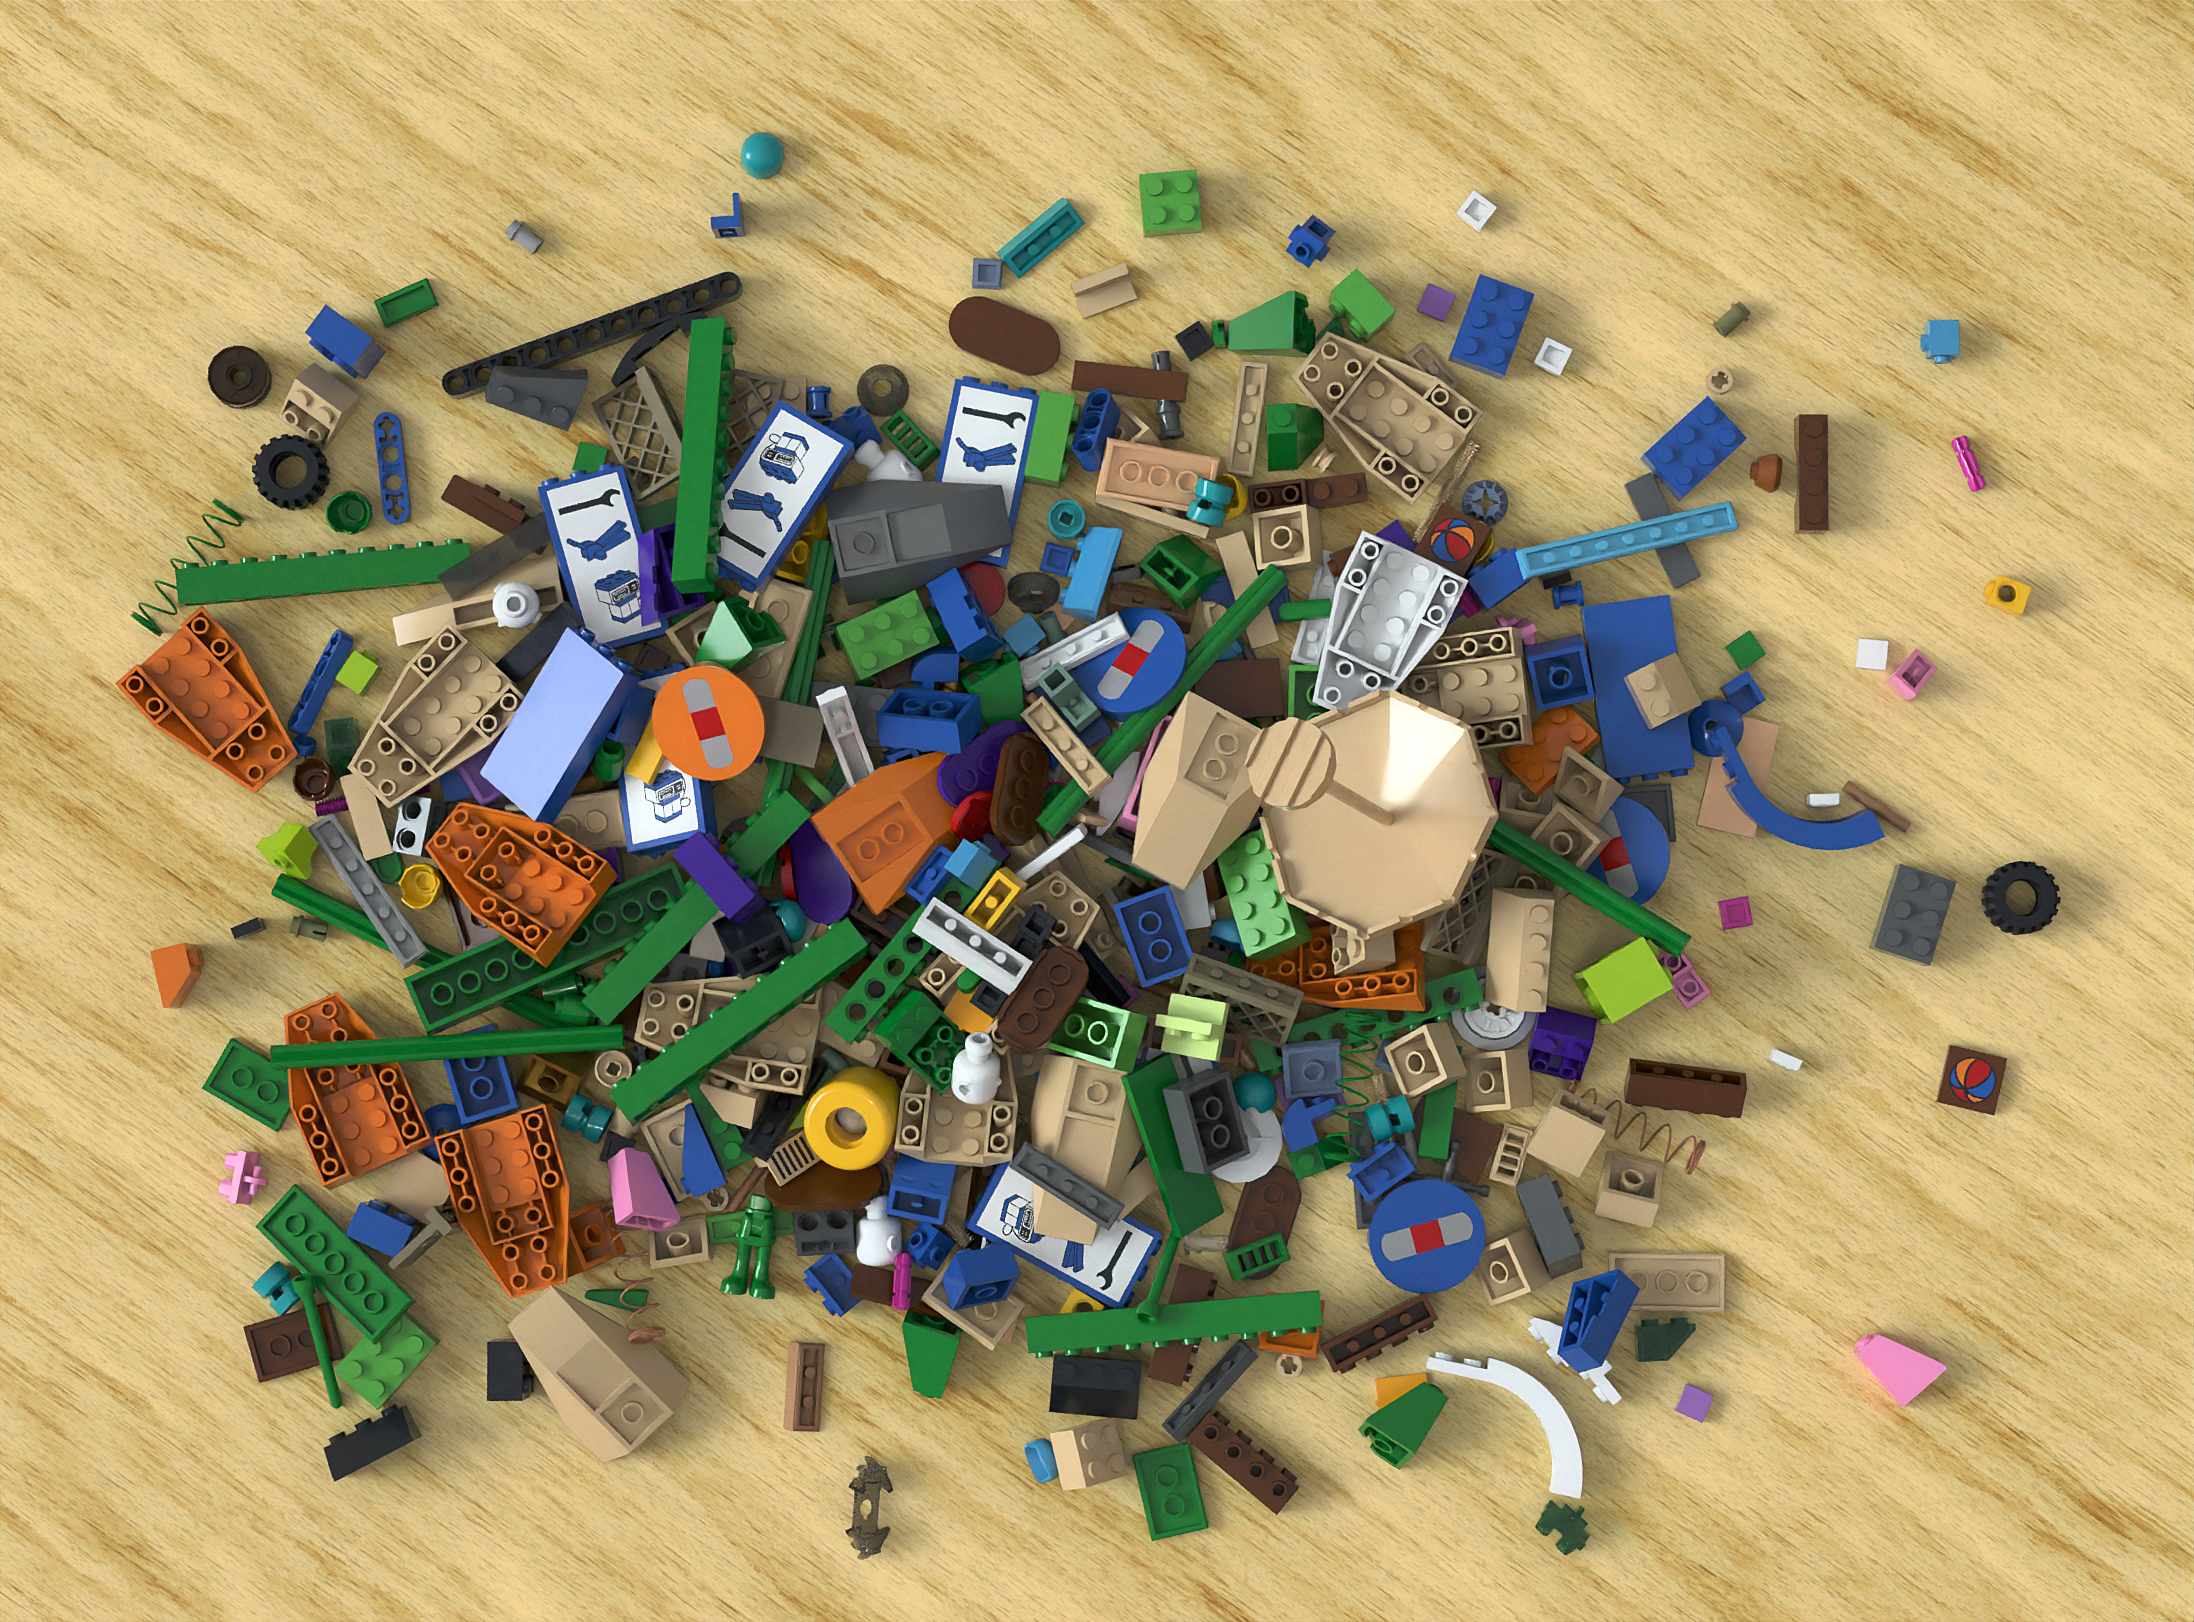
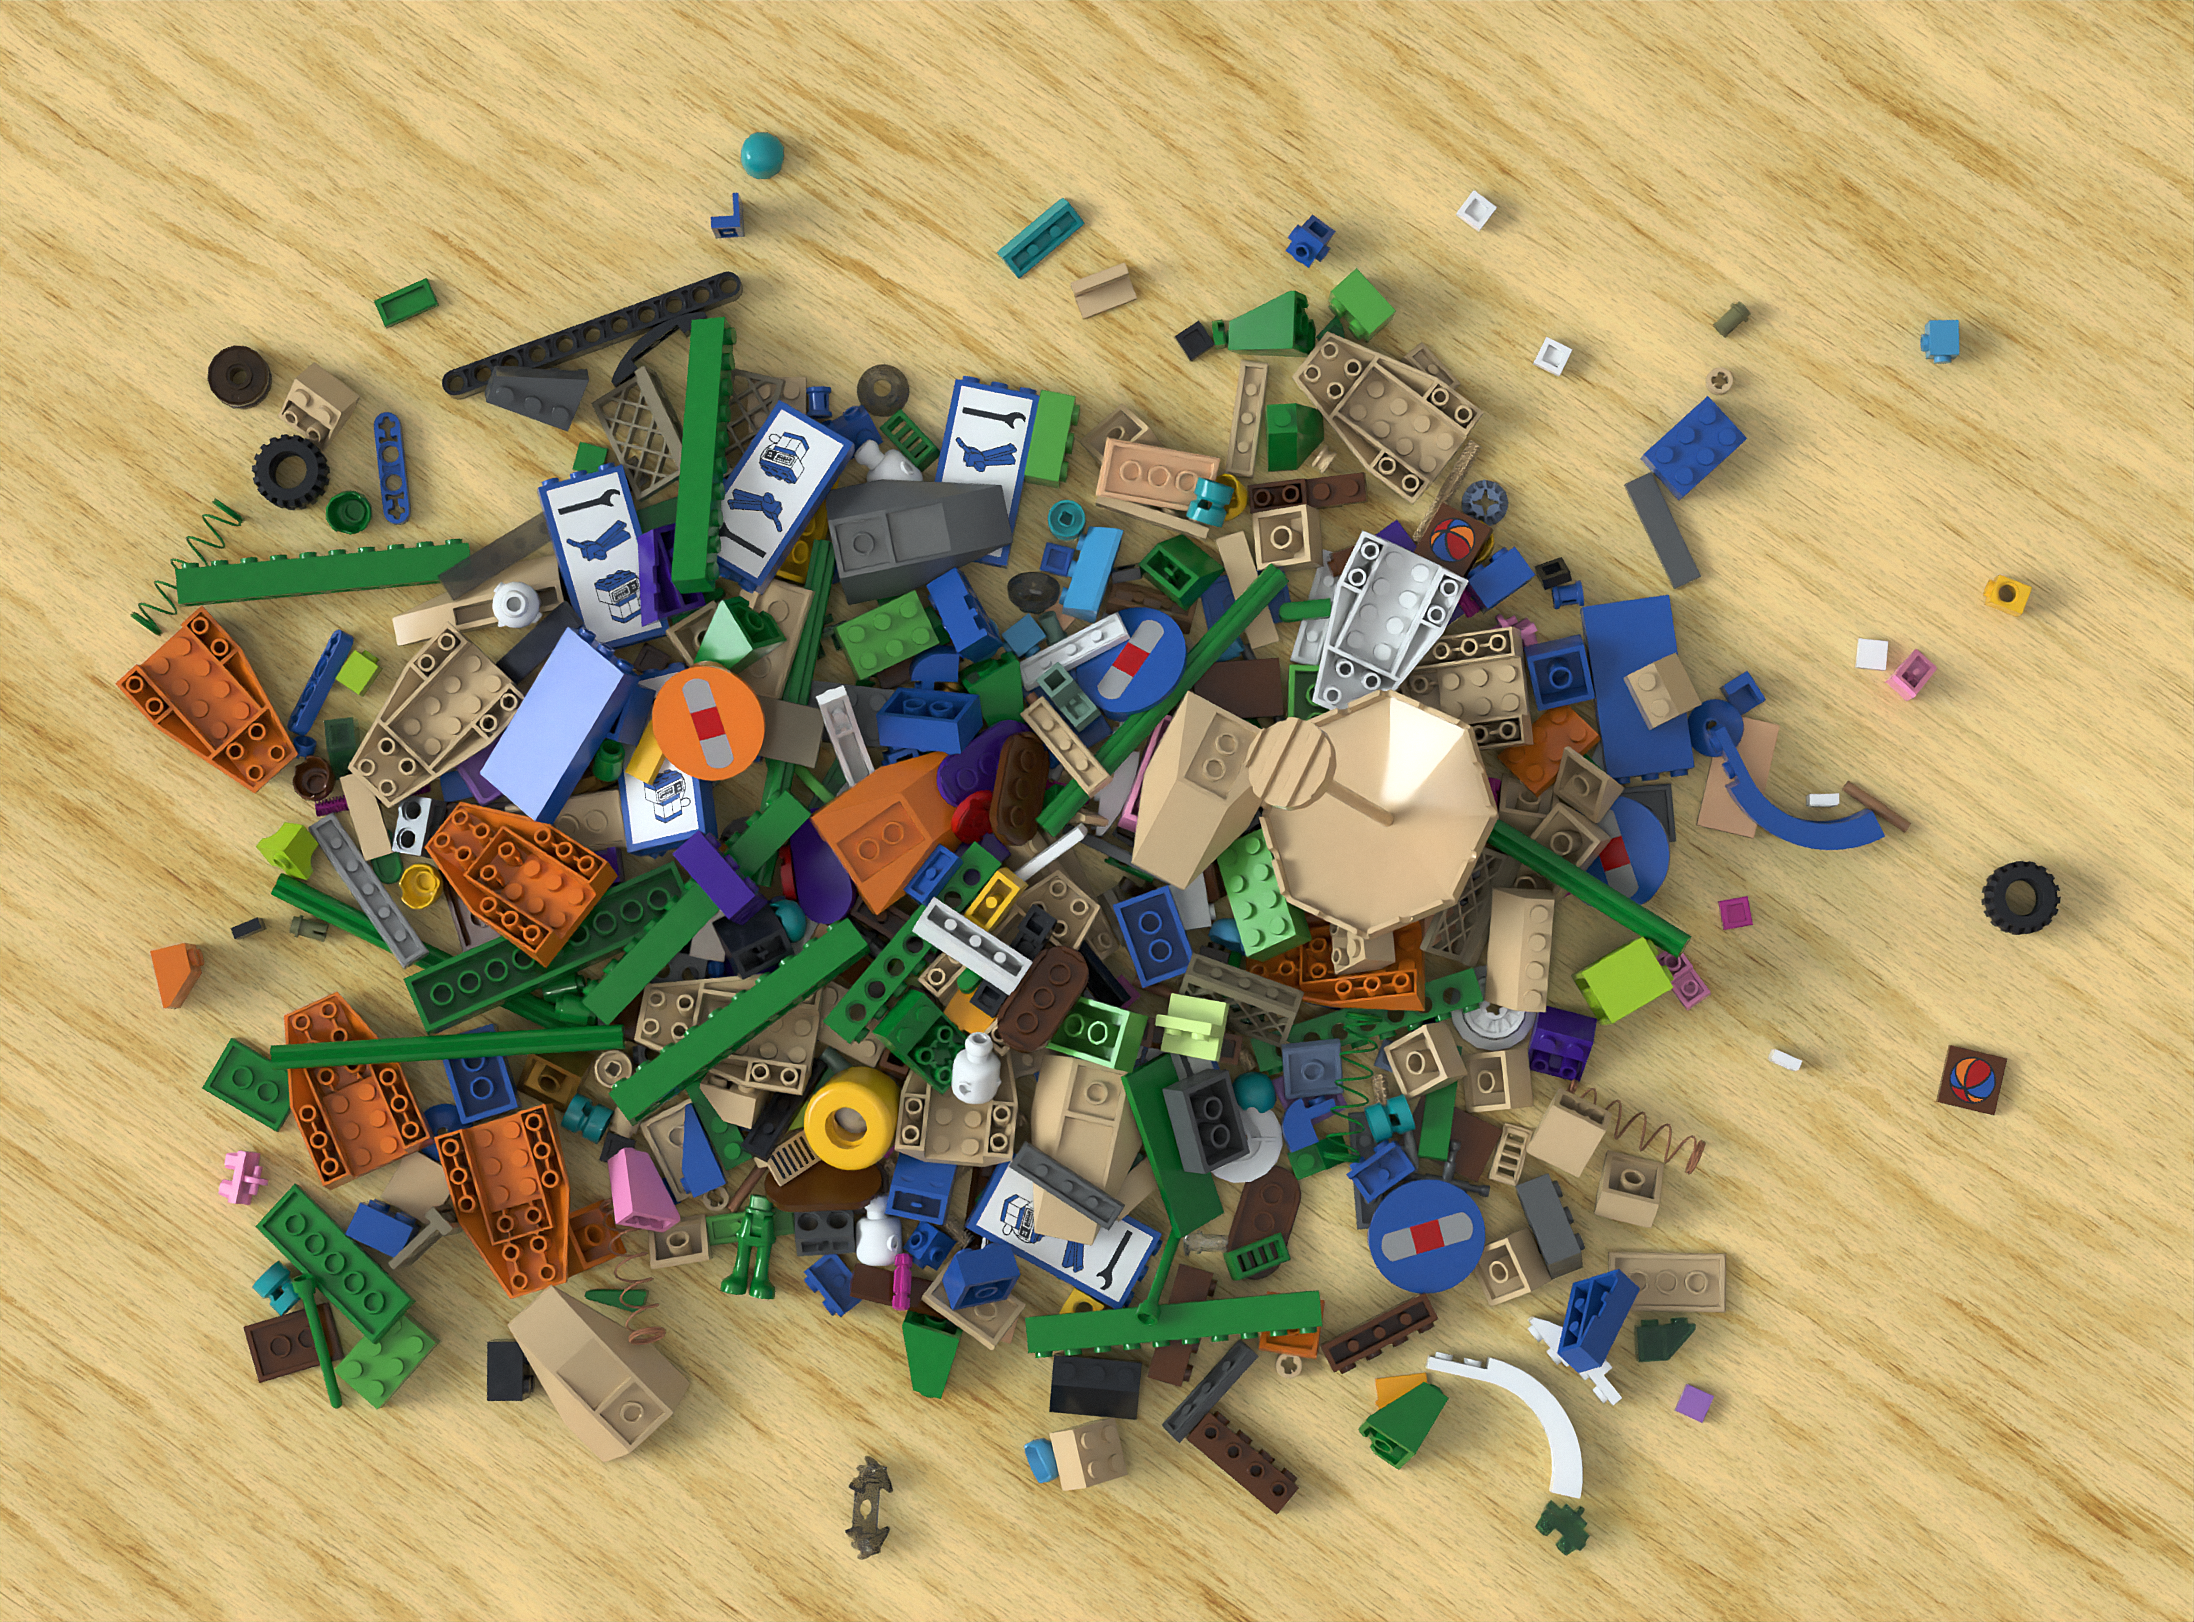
blue brick [305,305,386,379] -> none
black slope [324,1404,422,1481] -> none
reddish brown bracket [441,475,551,555] -> none
light grey pin [505,220,544,255] -> none
medium nougat slope [783,1342,825,1432] -> none
dark azure brick [943,839,998,891] -> none
reddish brown tile [949,296,1060,376] -> none
red tile [959,562,1006,617] -> none
sand blue tile [972,258,1003,290] -> none
reddish brown tile [1071,360,1189,403] -> none
blue beam [1072,388,1120,472] -> none
green tile [1132,1441,1209,1541] -> none
bright green brick [1139,169,1202,238] -> none
dark grey pin [1151,351,1185,440] -> none
tan tile [1202,601,1227,631] -> none
medium lavender tile [1417,284,1455,322] -> none
blue brick [1448,274,1535,380] -> none
medium azure tile [1515,501,1739,580] -> none
reddish brown brick [1624,1058,1747,1118] -> none
green tile [1725,630,1766,671] -> none
dark orange cone [1750,454,1782,493] -> none
reddish brown arch [1794,414,1829,534] -> none
bright pink slope [1853,1333,1947,1407] -> none
dark grey brick [1869,864,1956,966] -> none
dark pink axle [1951,435,1986,492] -> none

